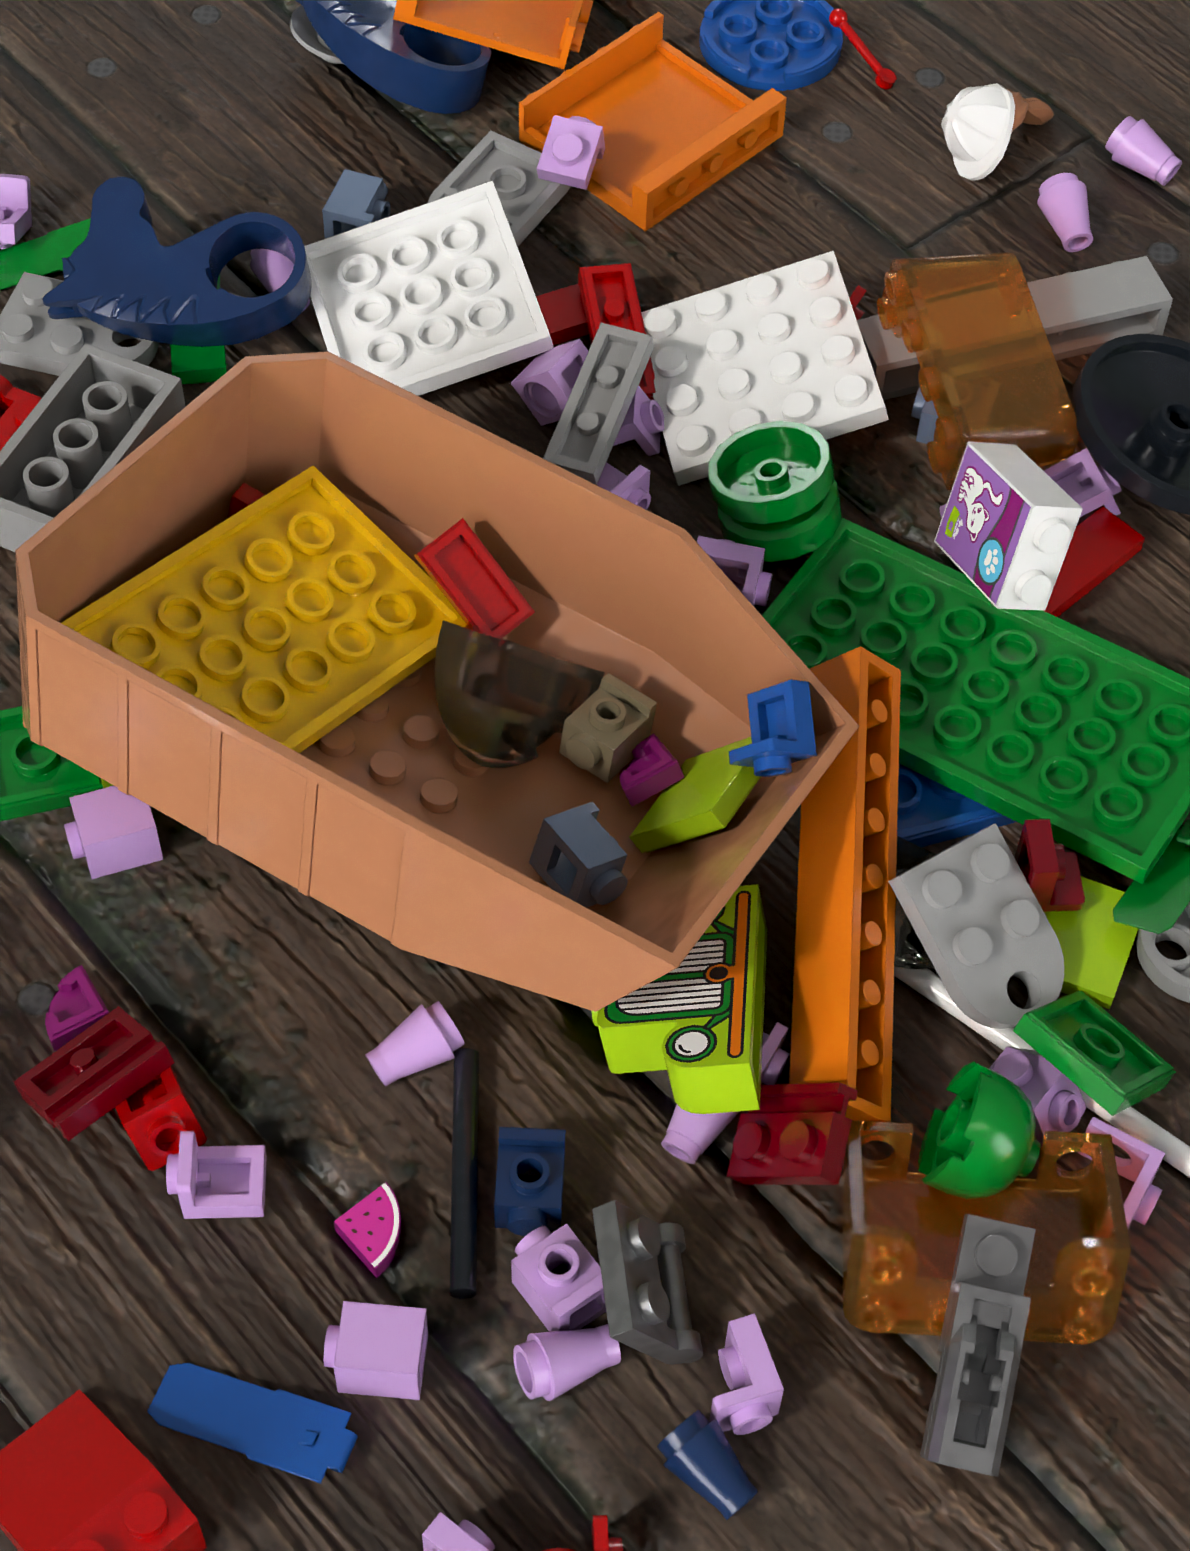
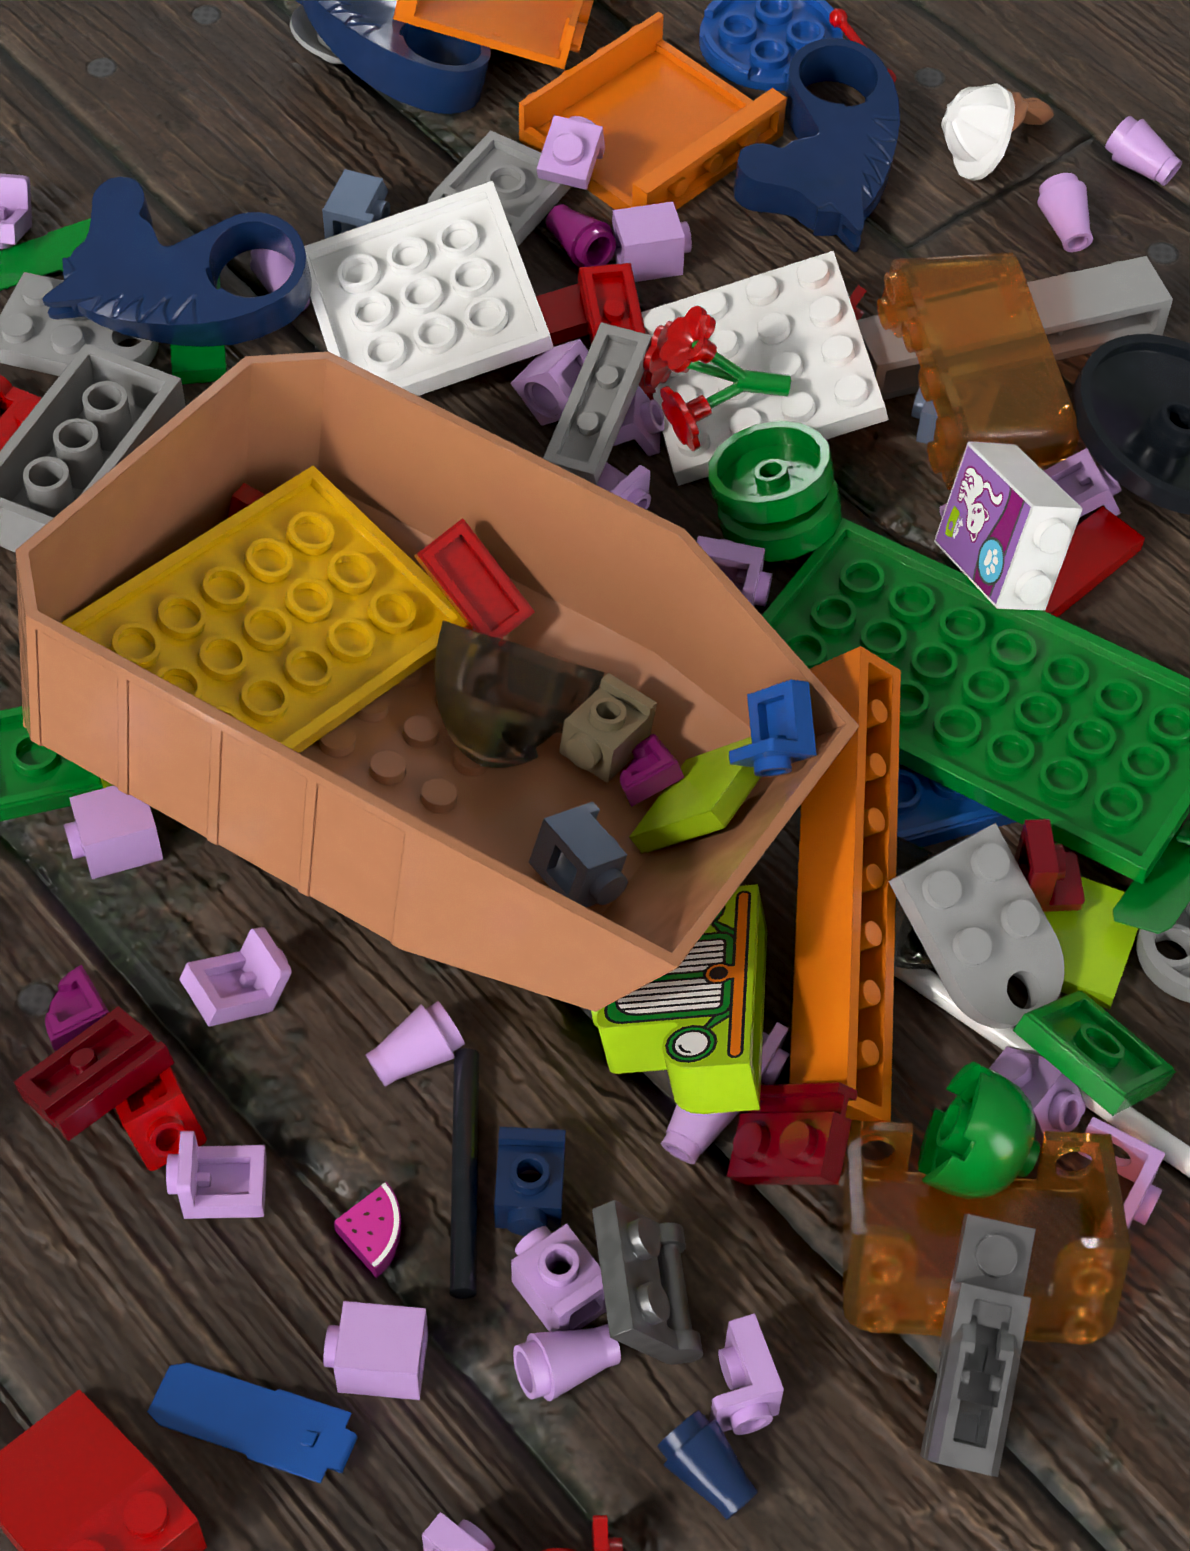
none -> lavender bracket [179,927,291,1027]
none -> magenta cone [546,204,616,267]
none -> lavender brick [612,202,692,282]
none -> red plant [643,306,791,451]
none -> dark blue animal [733,38,900,252]

